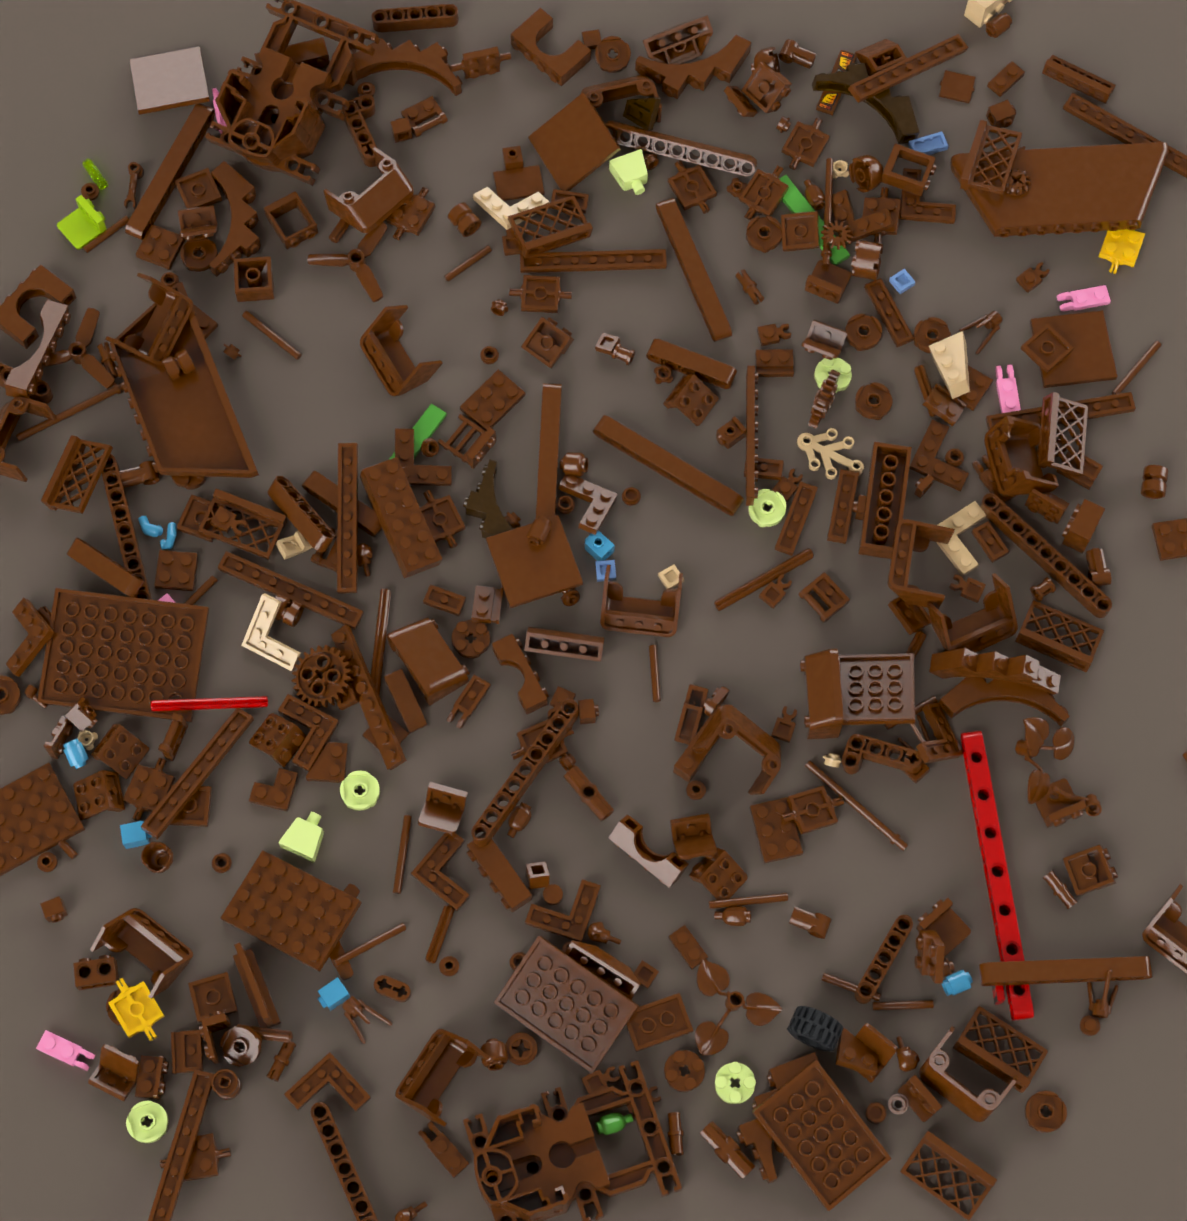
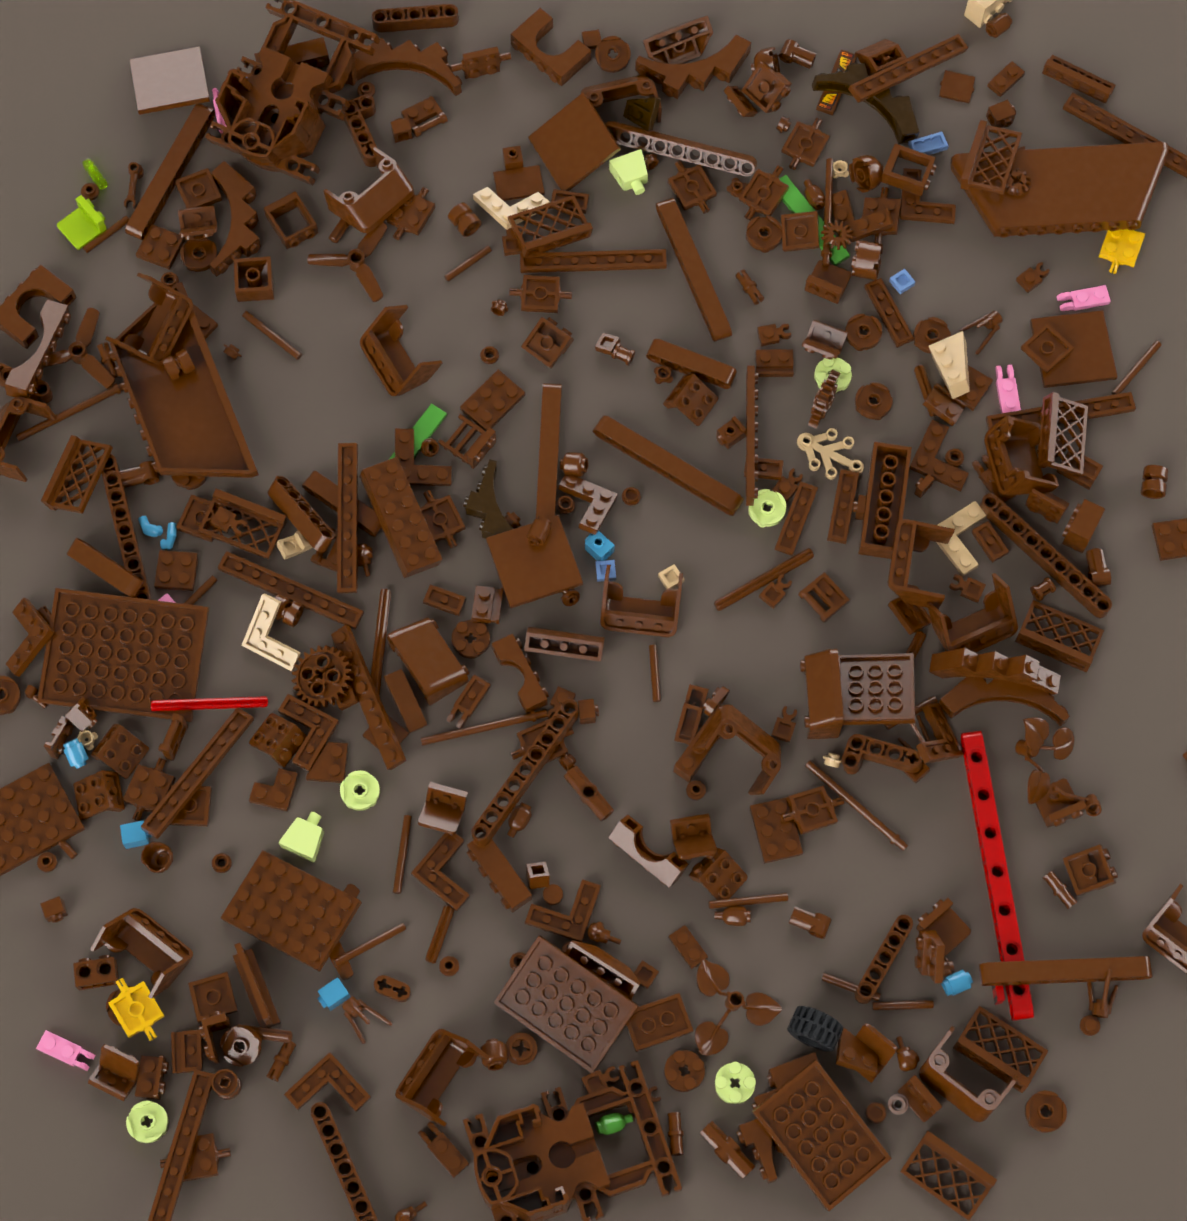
none -> reddish brown bar [421,710,548,746]

